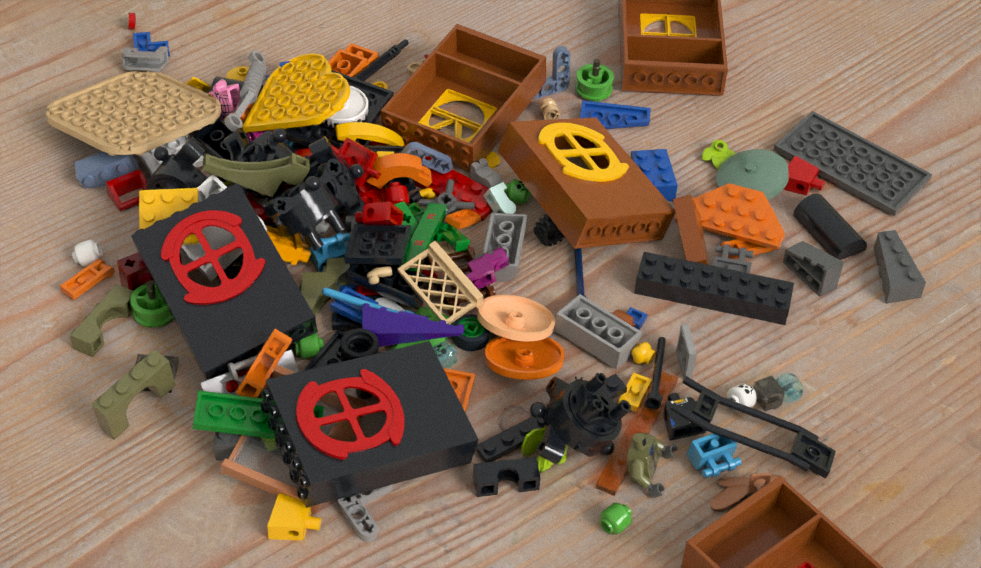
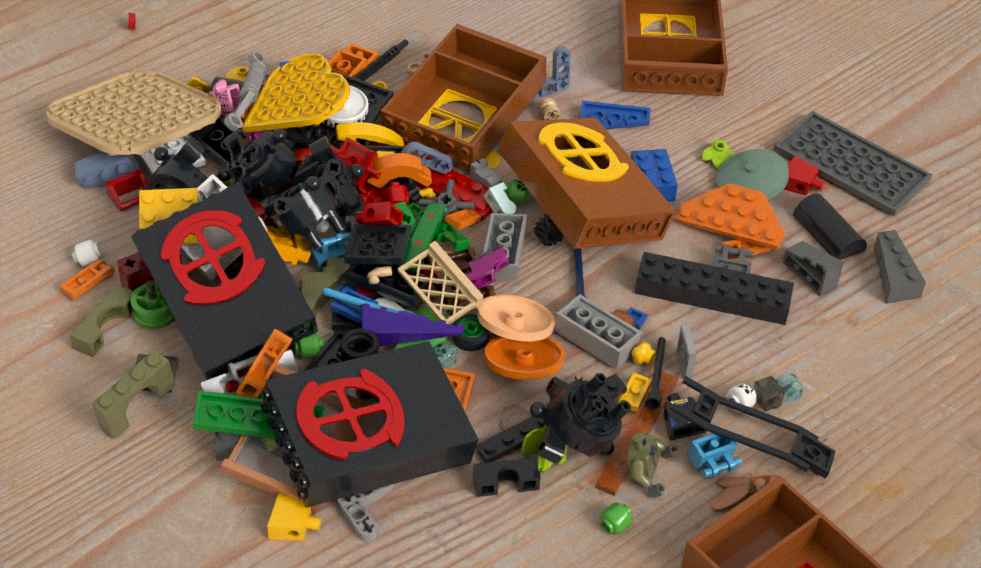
light grey piece [122,46,169,72] -> none
blue plate [133,32,170,57] -> none
olive arch [203,153,310,197] -> none
bright green wheel [575,59,614,102] -> none
dark orange slope [673,194,709,265] -> none

